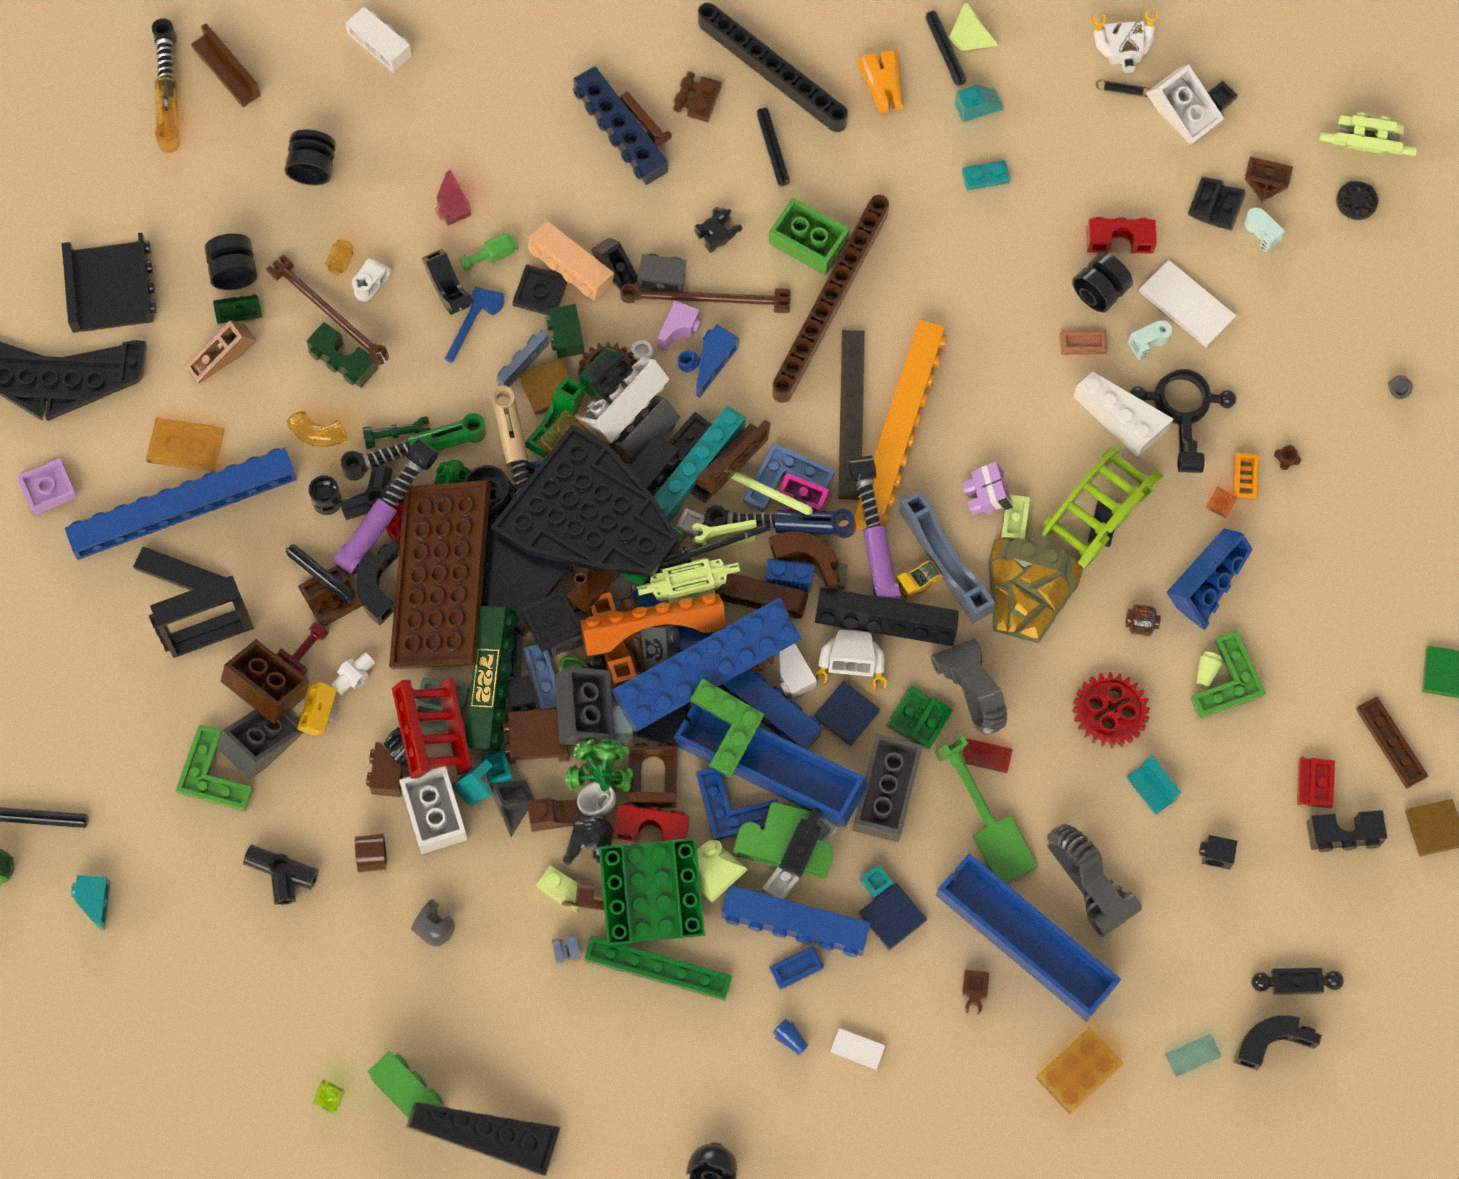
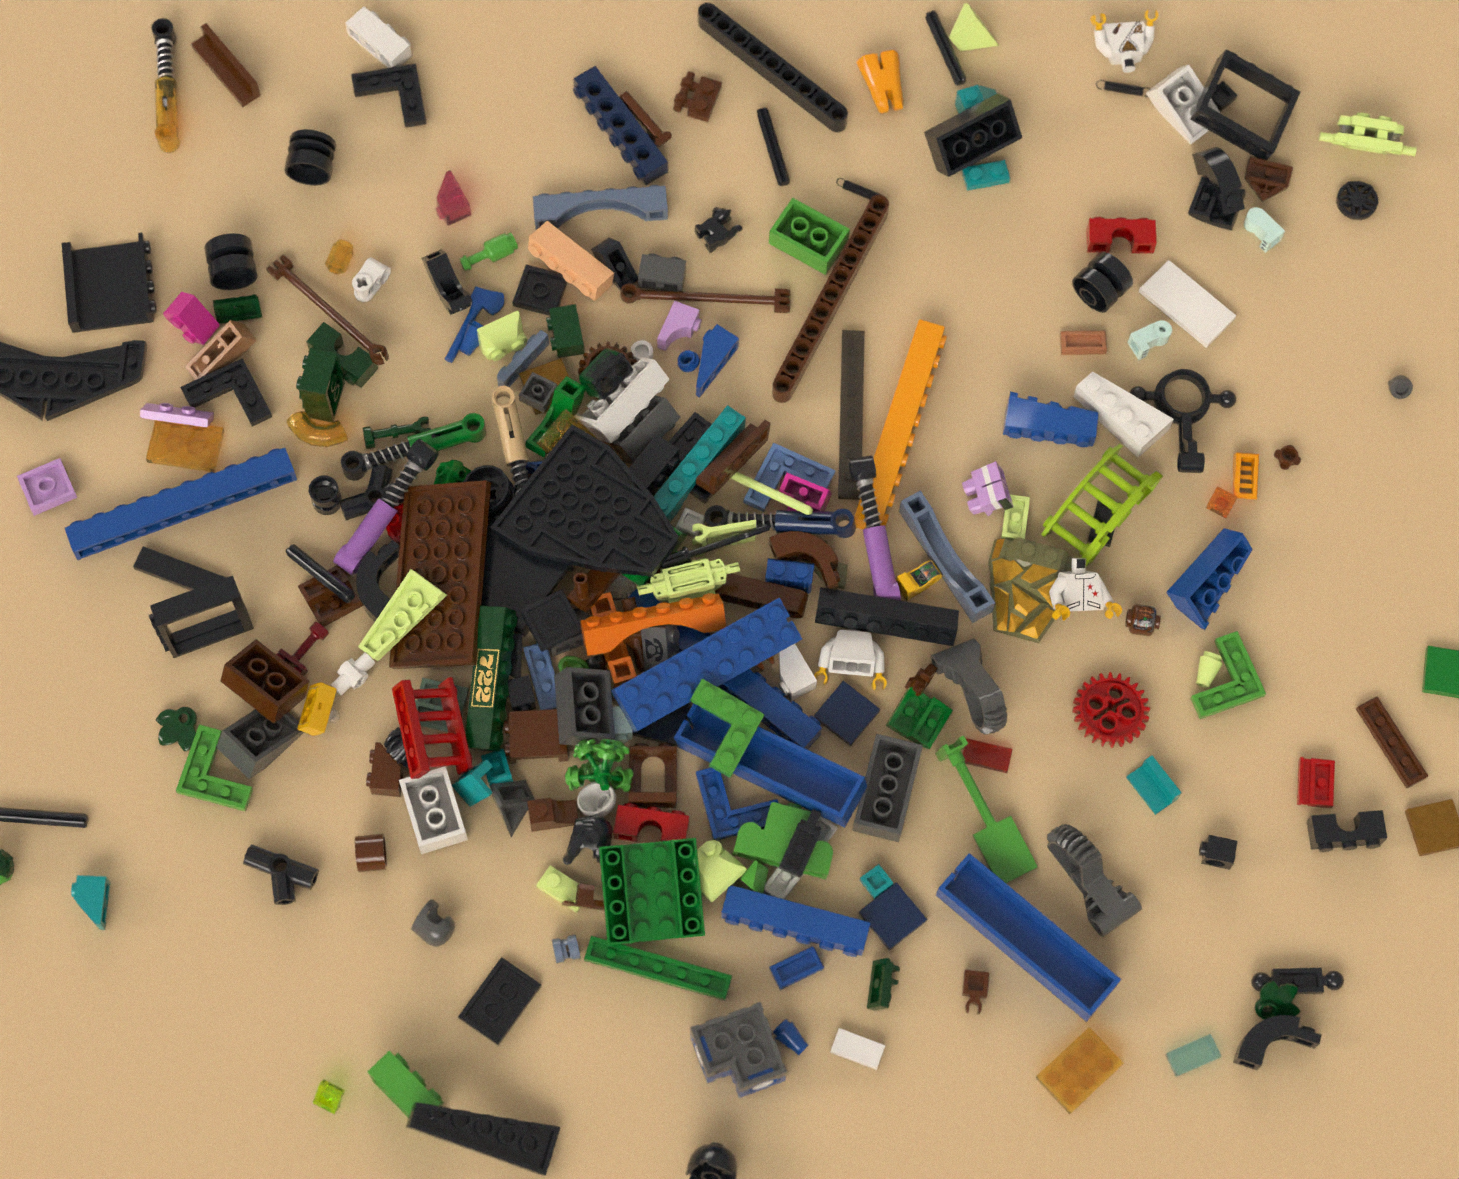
none -> lavender plate [140,403,214,427]
none -> dark green plate [156,707,197,752]
none -> dark pink brick [163,291,220,345]
none -> black plate [180,358,272,426]
none -> dark green brick [296,348,345,423]
none -> black plate [351,64,427,128]
none -> yellowish green wing [358,569,447,661]
none -> black tile [458,957,541,1046]
none -> blue cone [459,321,483,356]
none -> yellowish green slope [477,310,528,361]
none -> dark grey piece [519,372,558,413]
none -> sand blue arch [533,185,668,230]
none -> dark grey piece [690,1002,787,1098]
none -> bright green slope [741,860,769,894]
none -> black piece [836,178,882,199]
none -> dark green plate [867,958,900,1011]
none -> reddish brown plate [905,663,938,696]
none -> black brick [924,93,1023,177]
none -> blue wedge [1003,391,1098,447]
none -> white torso [1049,558,1122,621]
none -> black window [1190,49,1300,160]
none -> black arch [1192,147,1245,216]
none -> dark green plate [1254,980,1301,1020]

